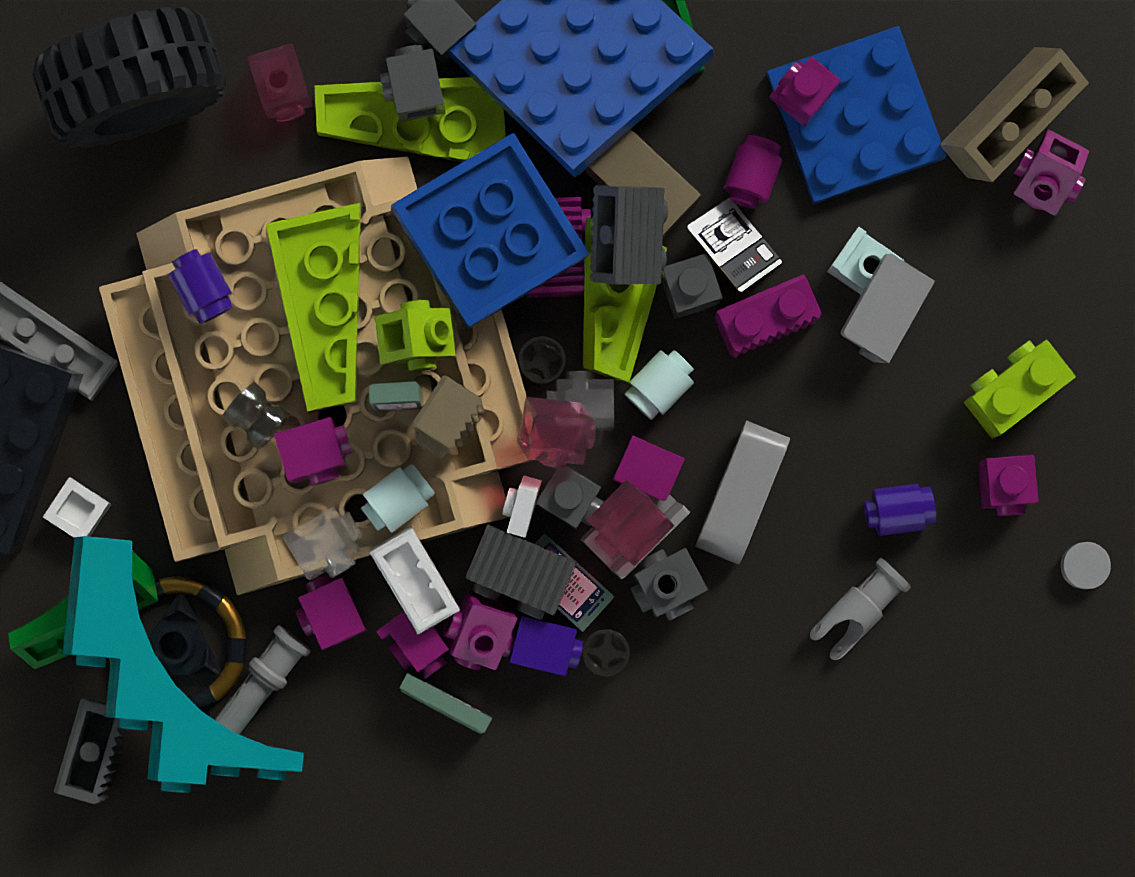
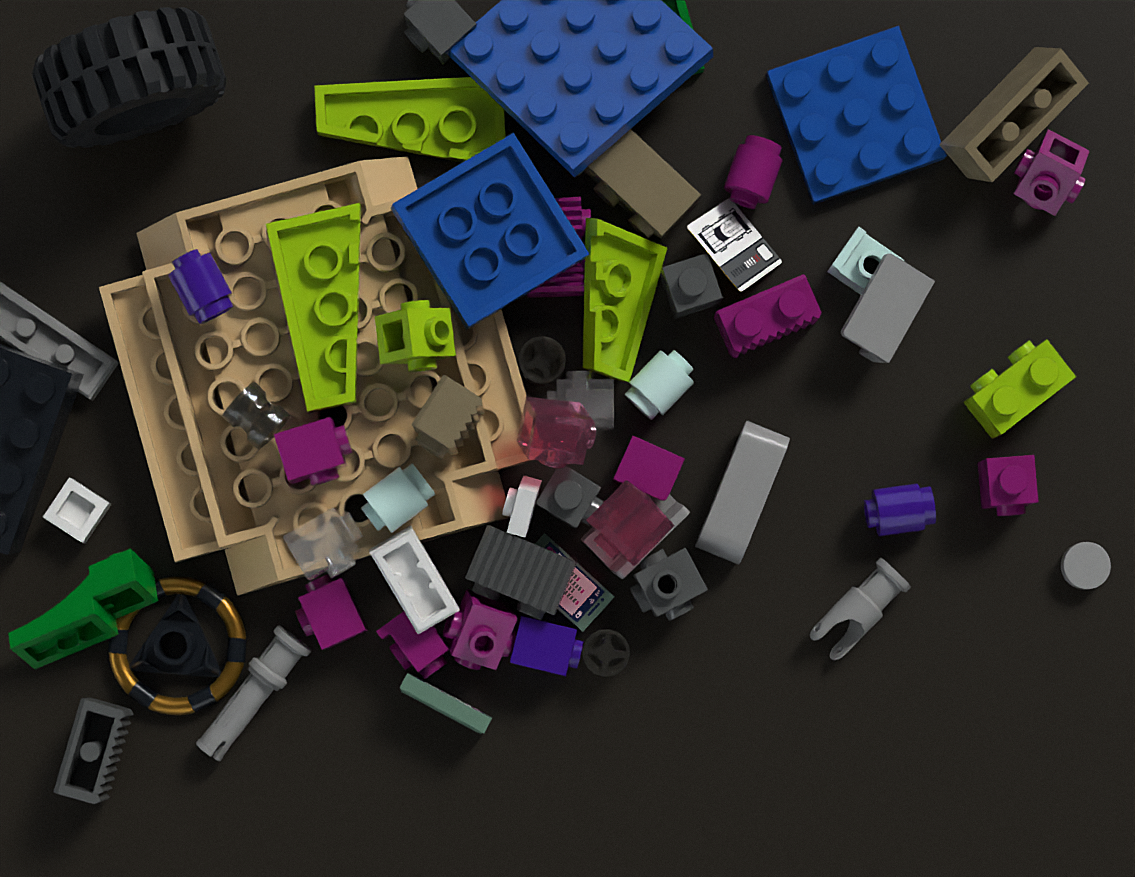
teal arch [63,536,304,793] -> none
clear pink brick [247,43,313,122] -> none
sand green tile [369,381,424,412] -> none
dark grey brick [380,45,446,123] -> none
dark grey brick [590,185,668,285] -> none
magenta brick [769,56,841,127] -> none

